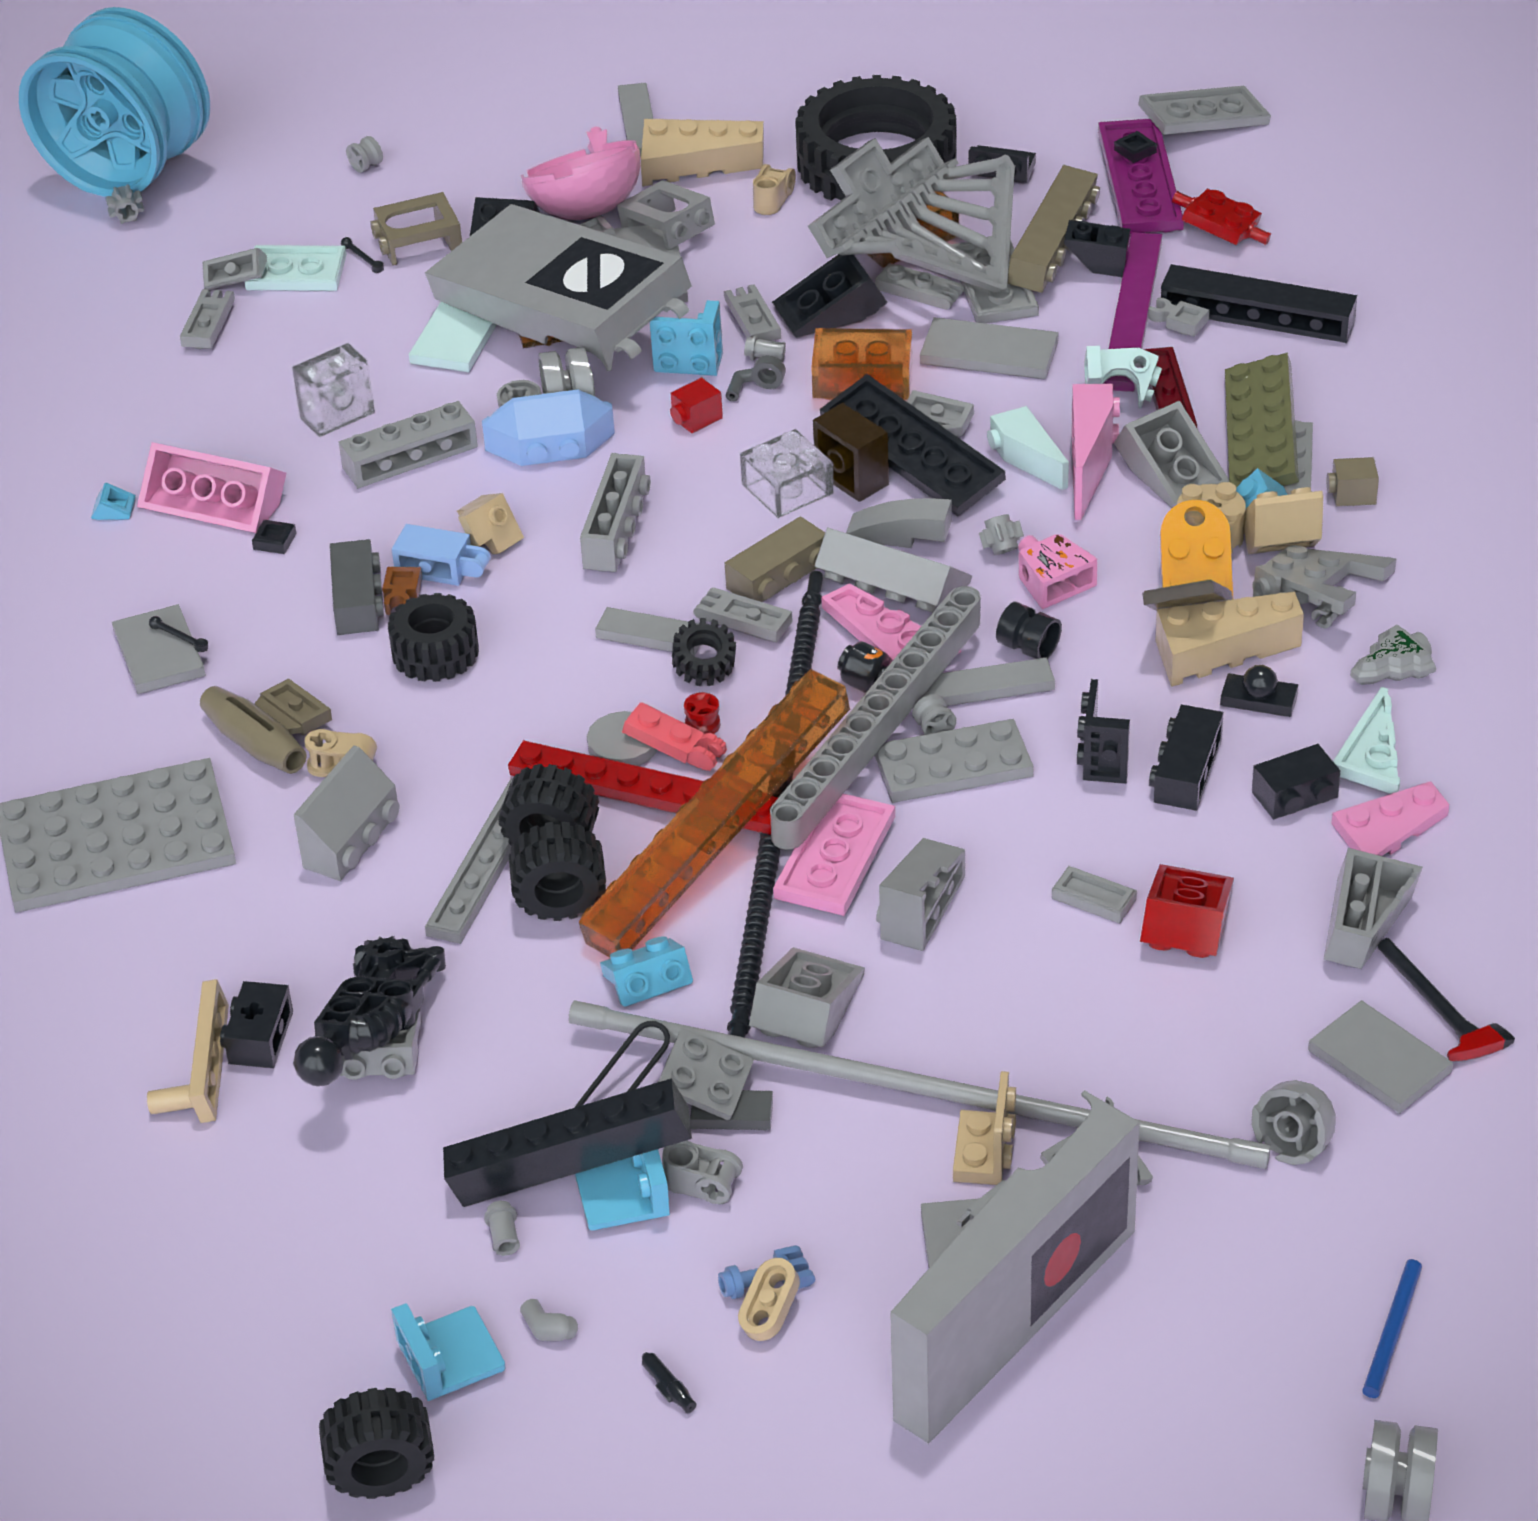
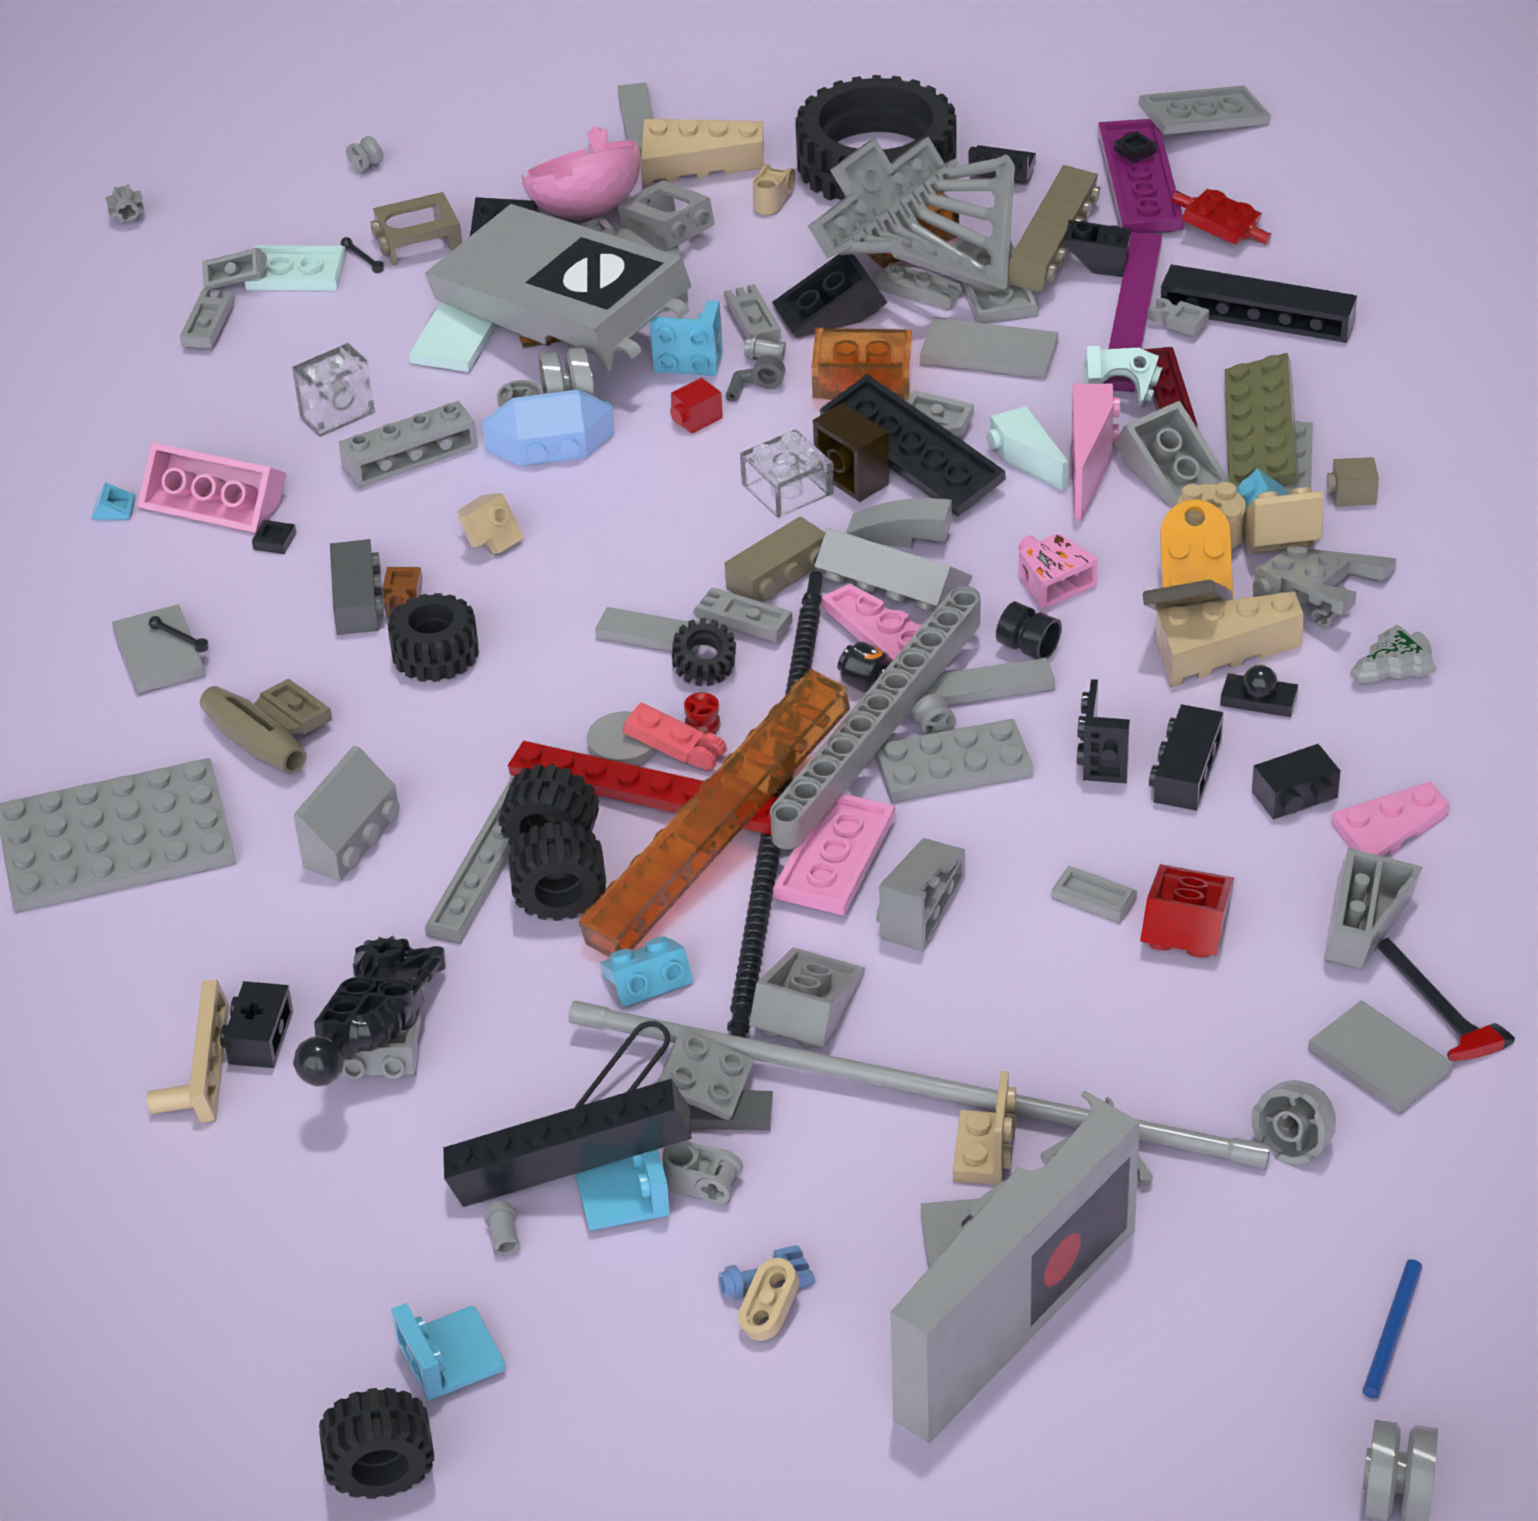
medium azure wheel [18,7,210,197] -> none
tan piece [305,729,377,777] -> none
light blue brick [392,524,491,586] -> none
light grey arm [520,1299,578,1341] -> none
light grey brick [580,453,651,572] -> none
black piece [642,1352,697,1413] -> none
light grey gear [979,514,1024,555] -> none
light aqua wing [1333,687,1400,794] -> none

